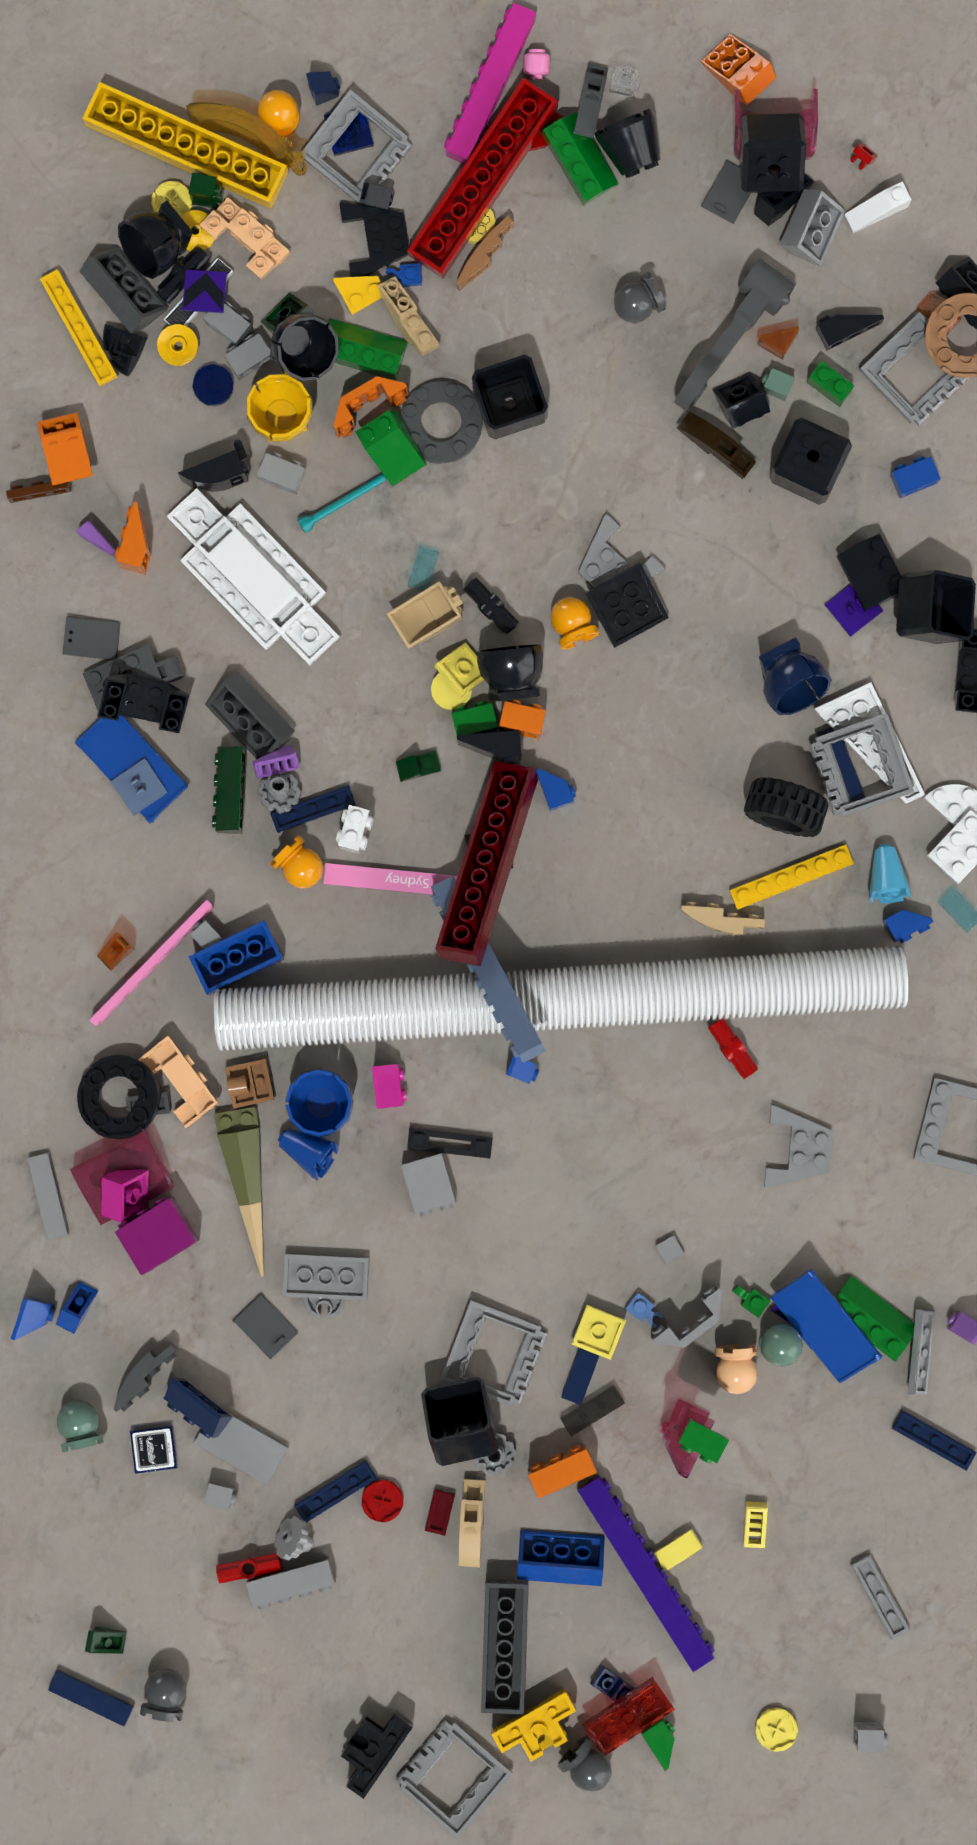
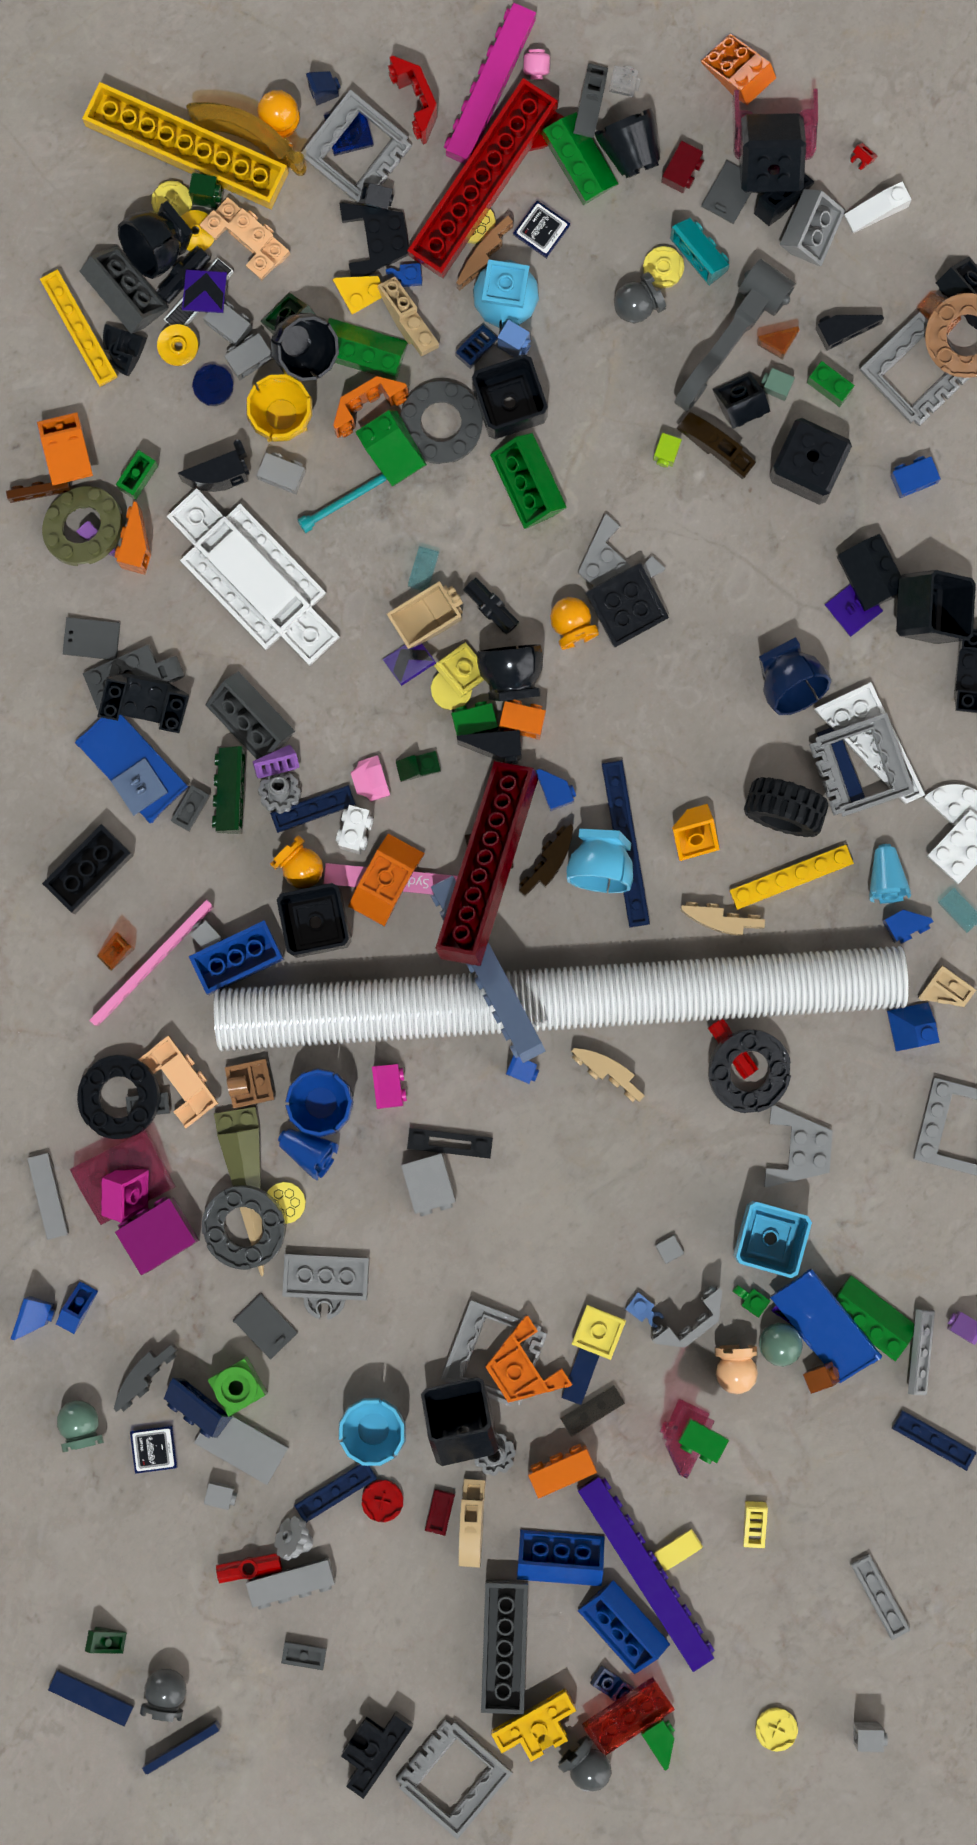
none -> olive plate [42,486,123,566]
none -> black brick [42,824,134,914]
none -> green brick [116,450,158,500]
none -> dark blue tile [142,1720,221,1775]
none -> dark grey plate [171,785,210,832]
none -> dark grey plate [202,1185,286,1270]
none -> bright green piece [208,1356,268,1417]
none -> light yellow tile [267,1182,306,1224]
none -> black plate [277,883,351,958]
none -> dark grey plate [281,1641,327,1670]
none -> medium azure plate [338,1398,406,1466]
none -> orange slope [348,834,425,927]
none -> bright pink slope [351,755,390,802]
none -> piece [383,644,436,686]
none -> red slope [388,56,437,145]
none -> dark blue slope [455,325,498,369]
none -> medium azure plate [473,259,539,329]
none -> orange wing [485,1315,572,1403]
none -> green slope [490,433,567,529]
none -> medium blue brick [497,320,531,358]
none -> tile [513,201,571,259]
none -> dark brown slope [519,824,573,897]
none -> medium azure plate [567,829,633,893]
none -> tan slope [571,1048,645,1102]
none -> blue slope [578,1580,670,1674]
none -> dark blue tile [601,760,650,928]
none -> light yellow tile [643,246,684,288]
none -> lime brick [653,433,682,468]
none -> dark red brick [661,141,705,193]
none -> teal slope [670,218,729,286]
none -> light orange slope [672,804,720,861]
none -> black plate [708,1029,791,1113]
none -> medium azure plate [733,1201,812,1278]
none -> dark orange brick [803,1361,840,1394]
none -> blue slope [887,1002,940,1052]
none -> tan wing [918,965,976,1007]

